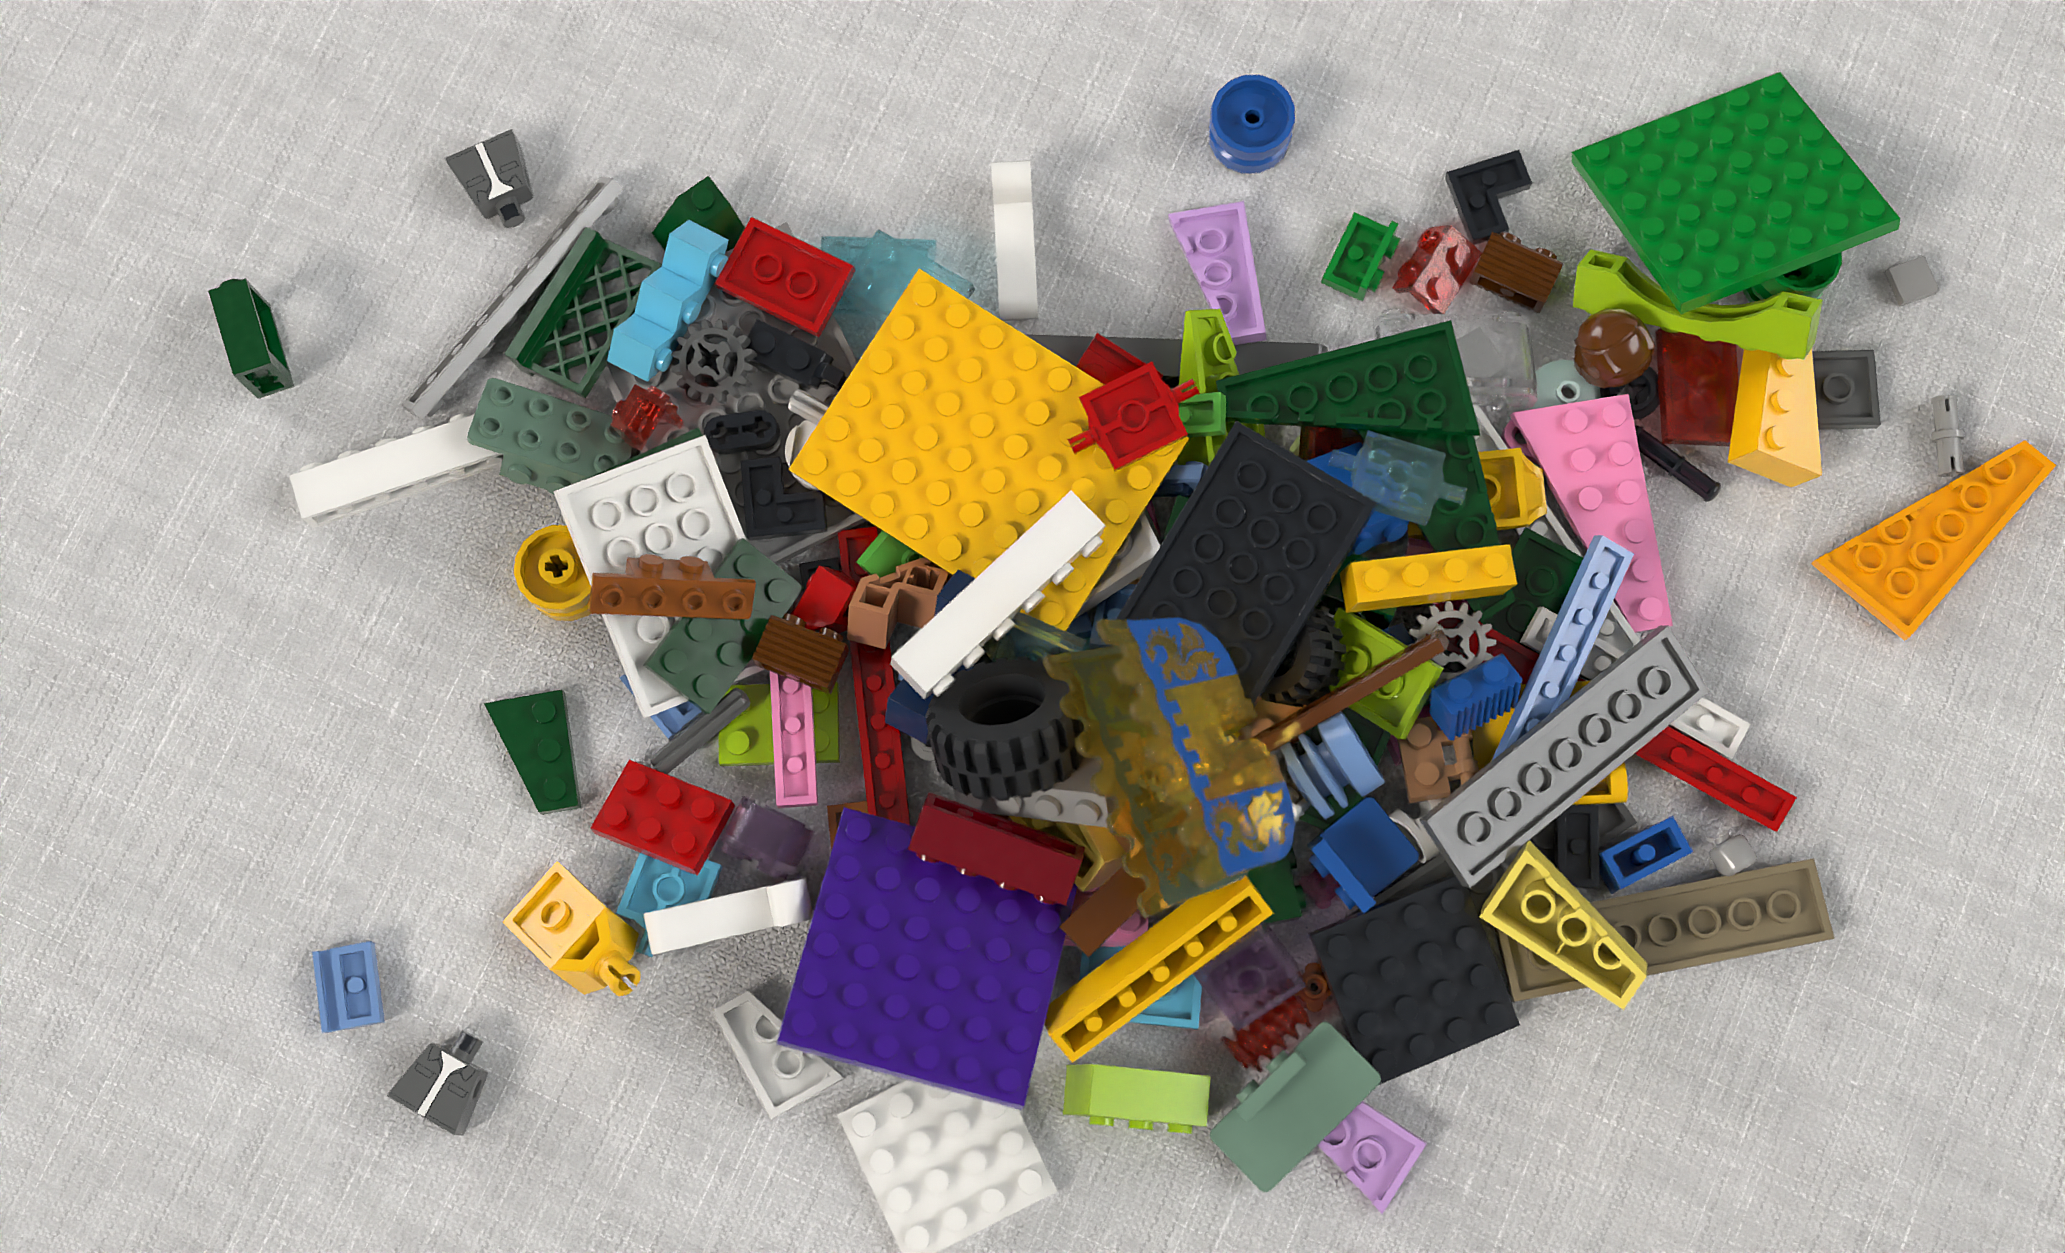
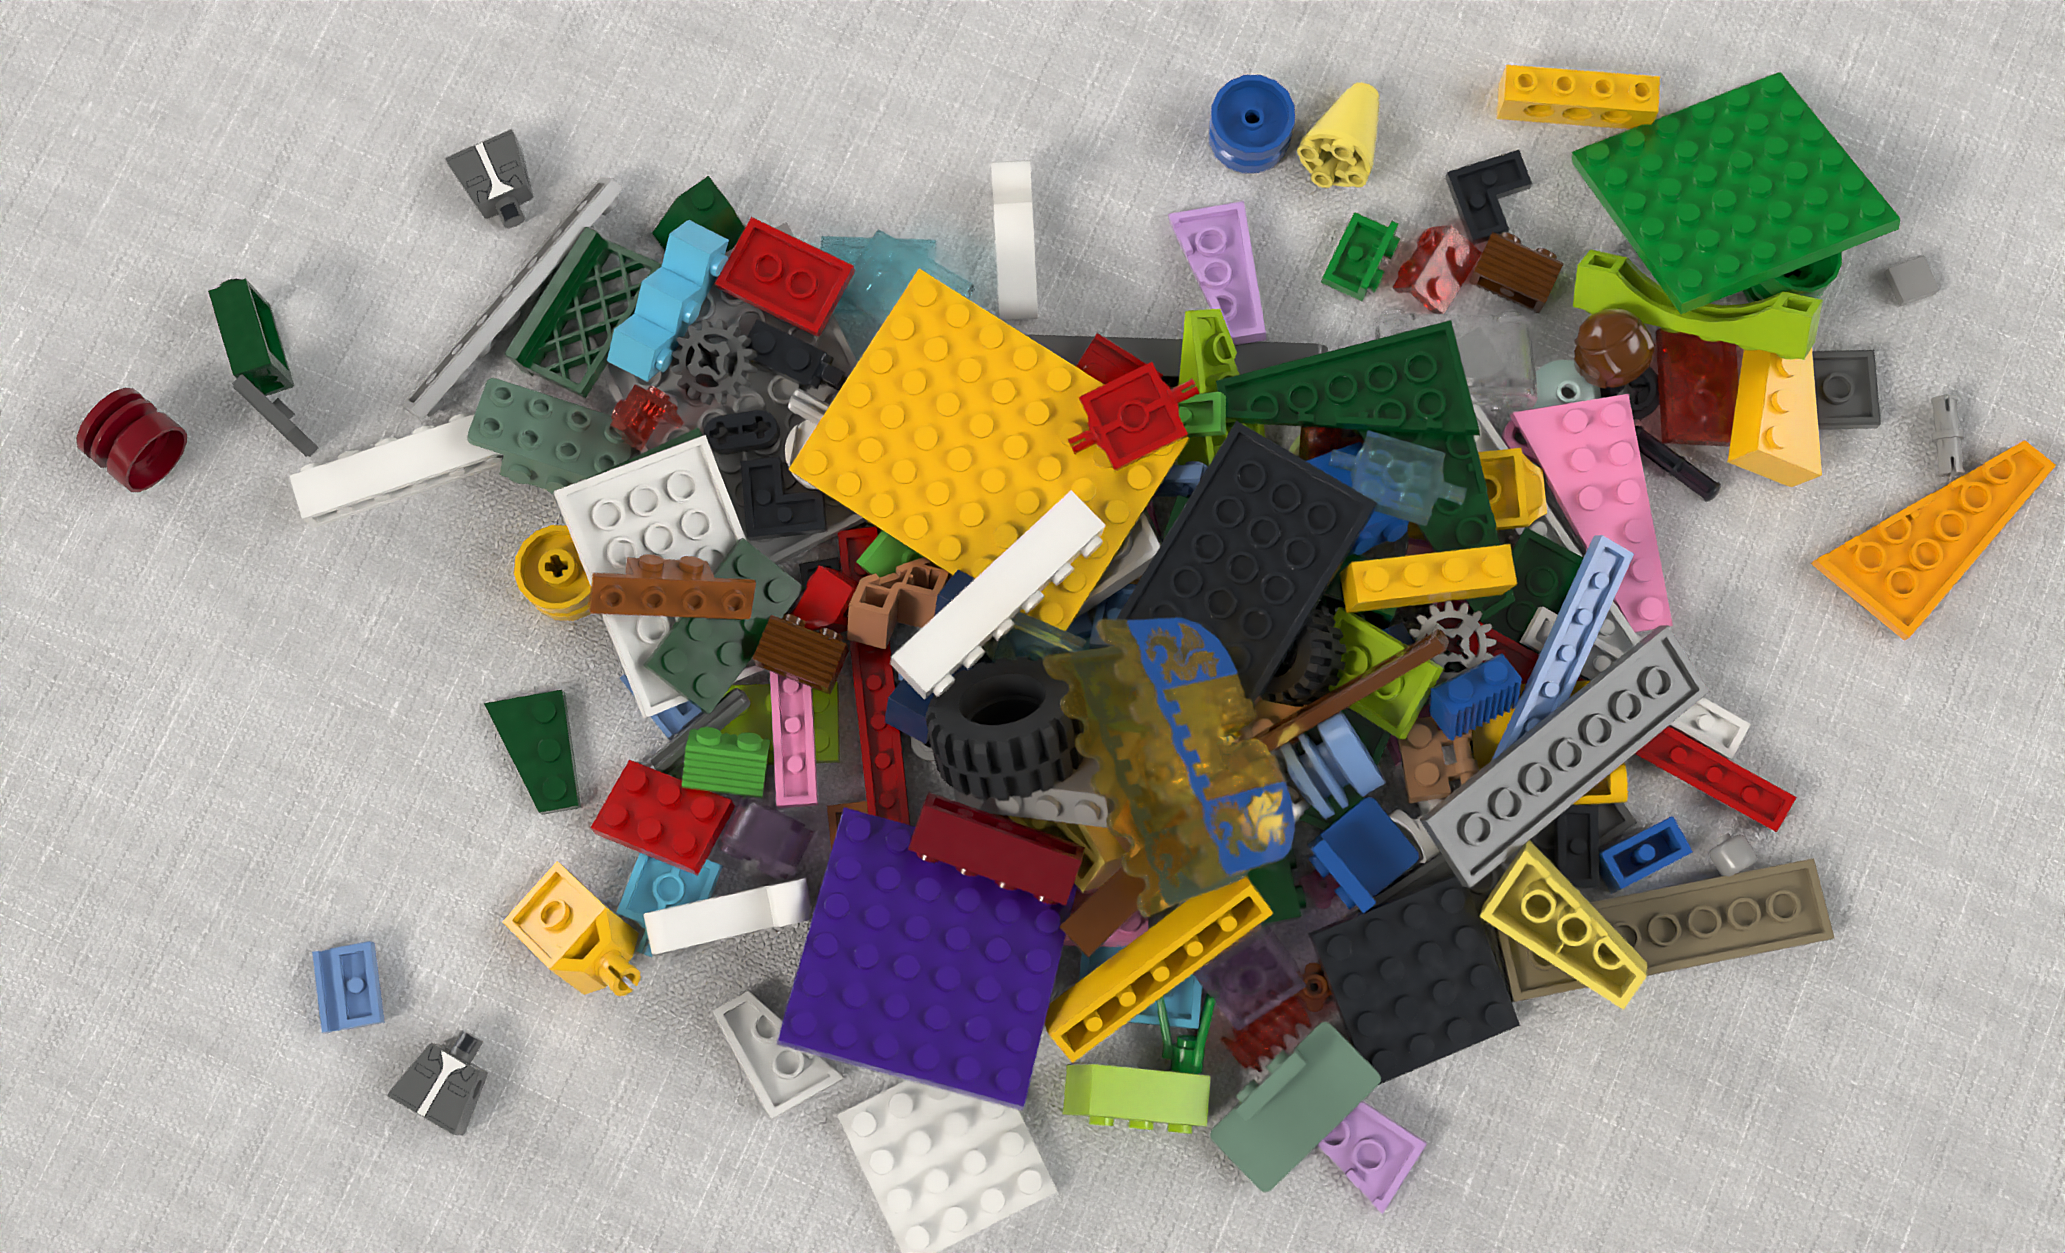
none -> dark red wheel [76,387,187,492]
none -> dark grey plate [232,374,319,457]
none -> bright green brick [682,727,770,798]
none -> green plant [1156,974,1218,1074]
none -> light yellow cone [1297,82,1380,188]
none -> yellow brick [1497,65,1660,129]

